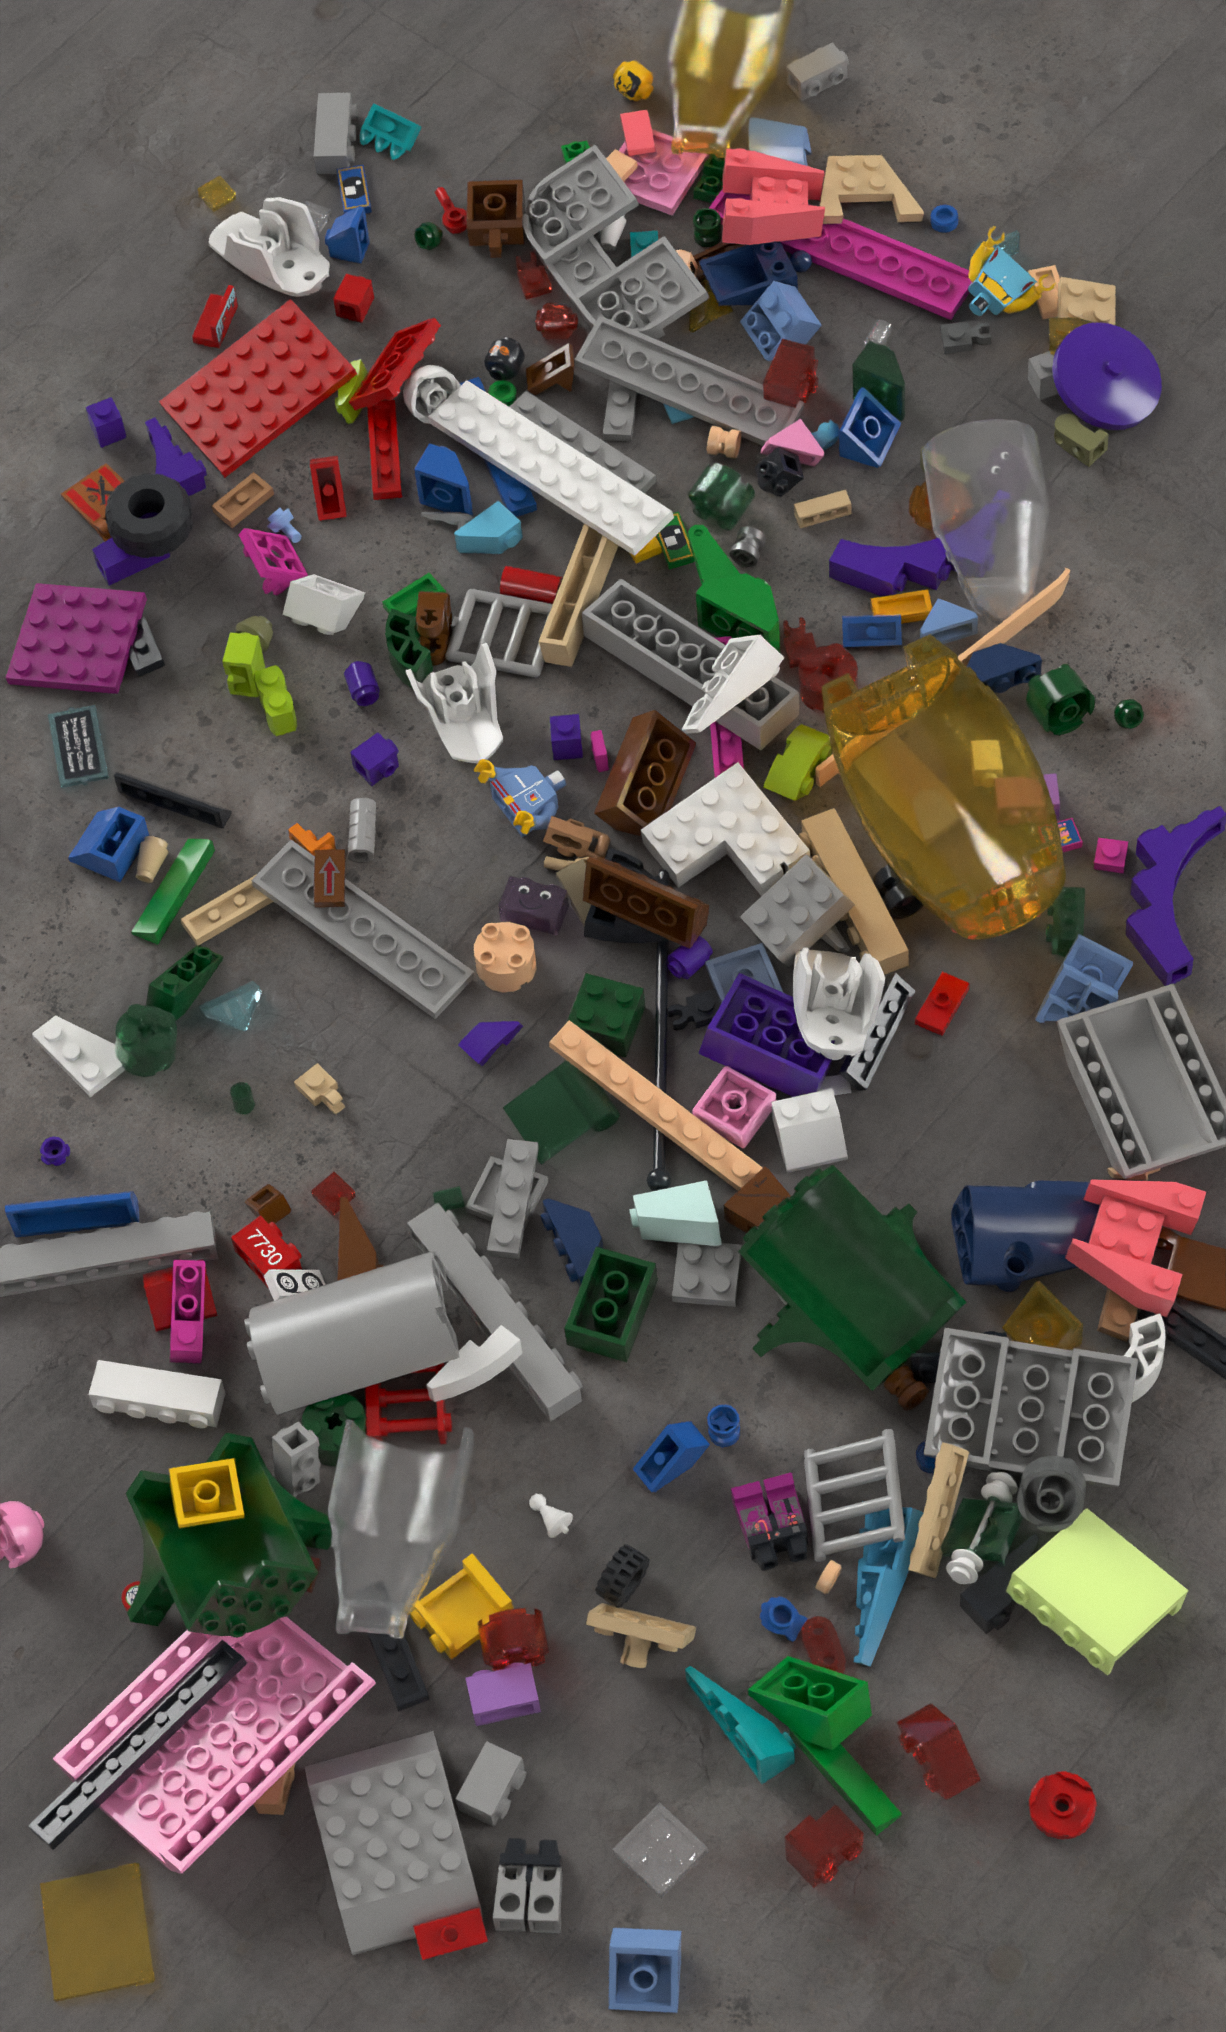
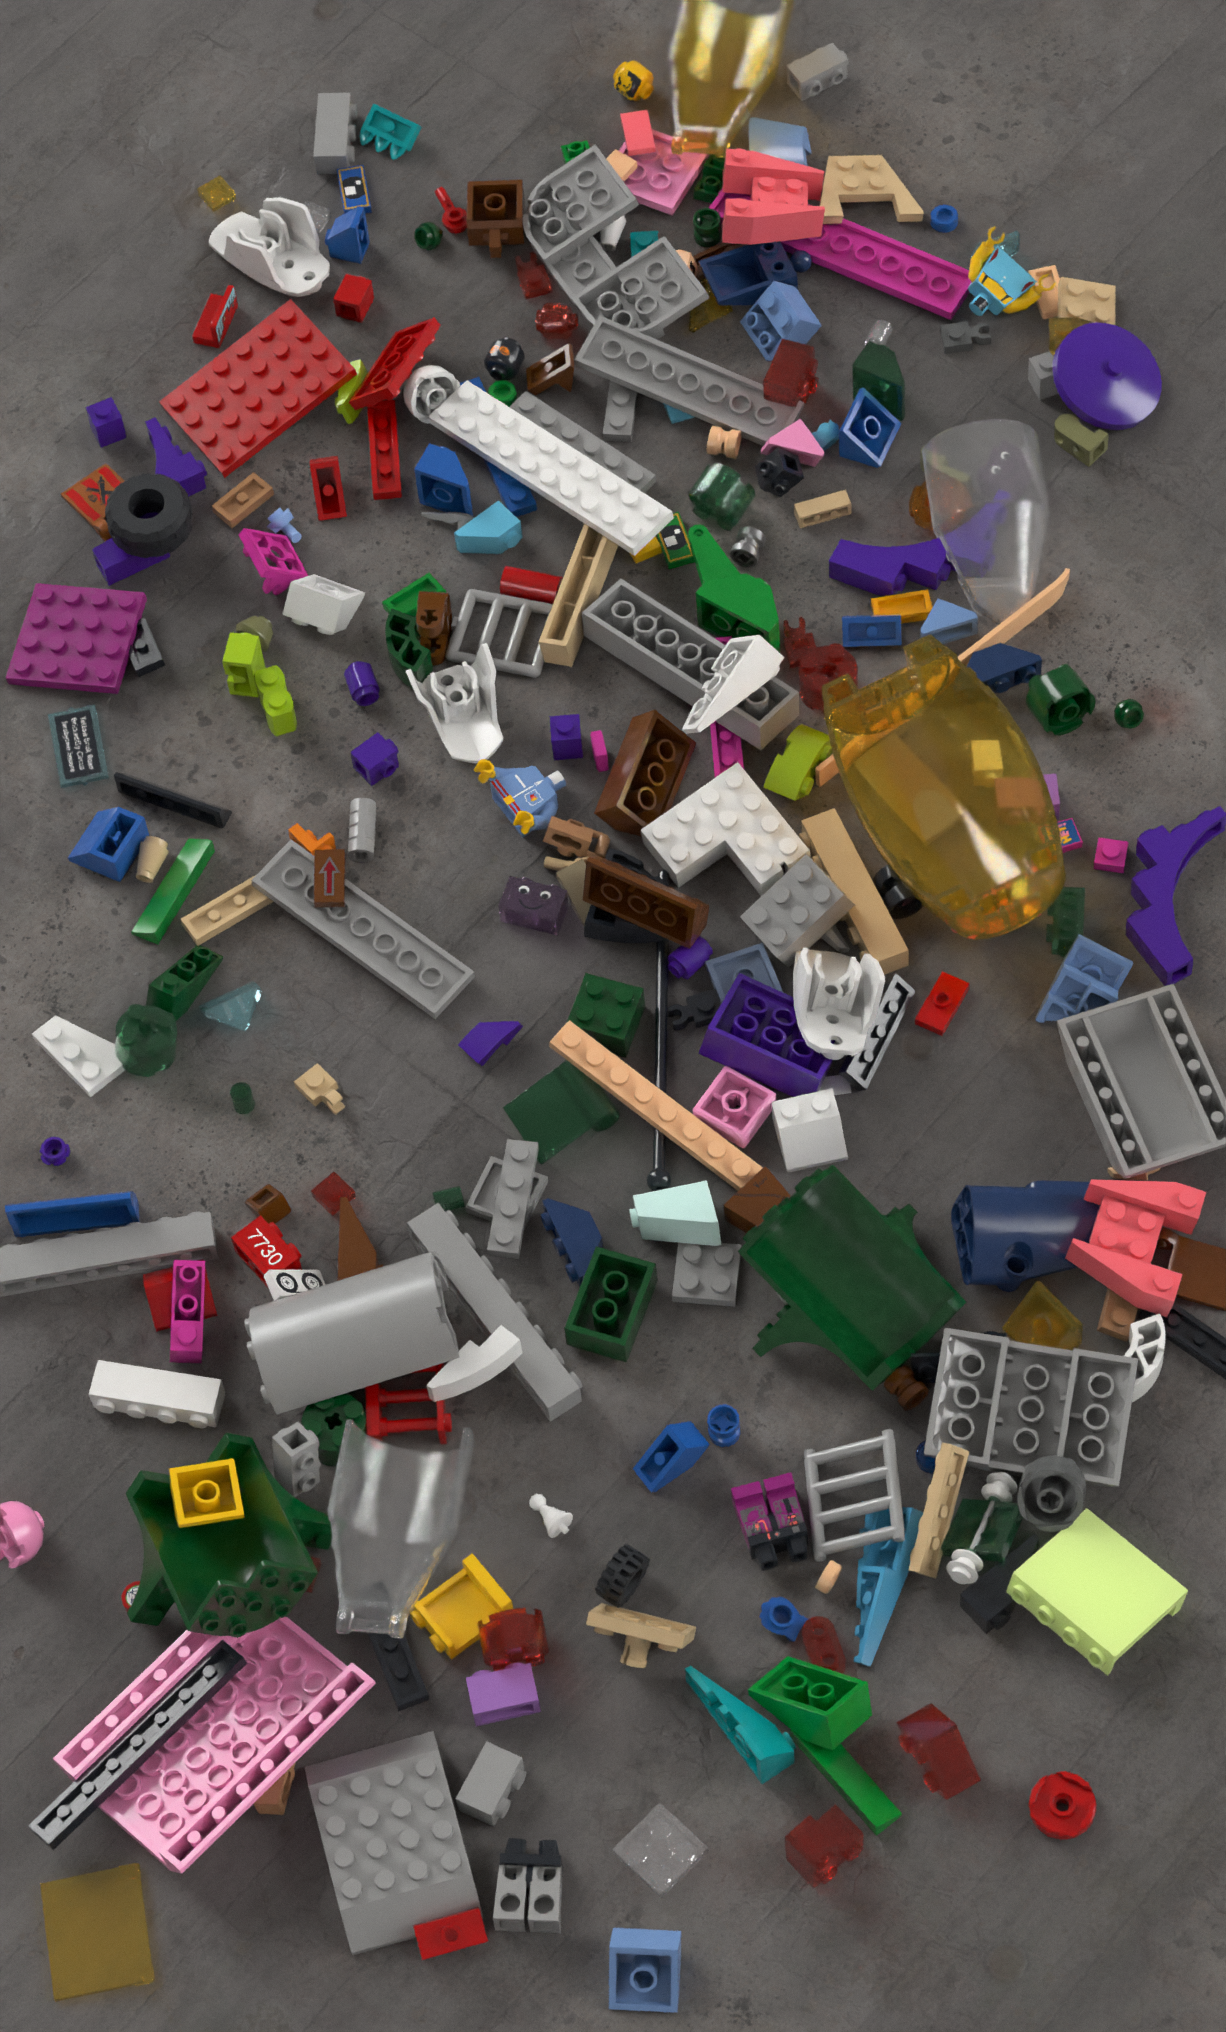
light nougat brick [474,922,537,993] -> none

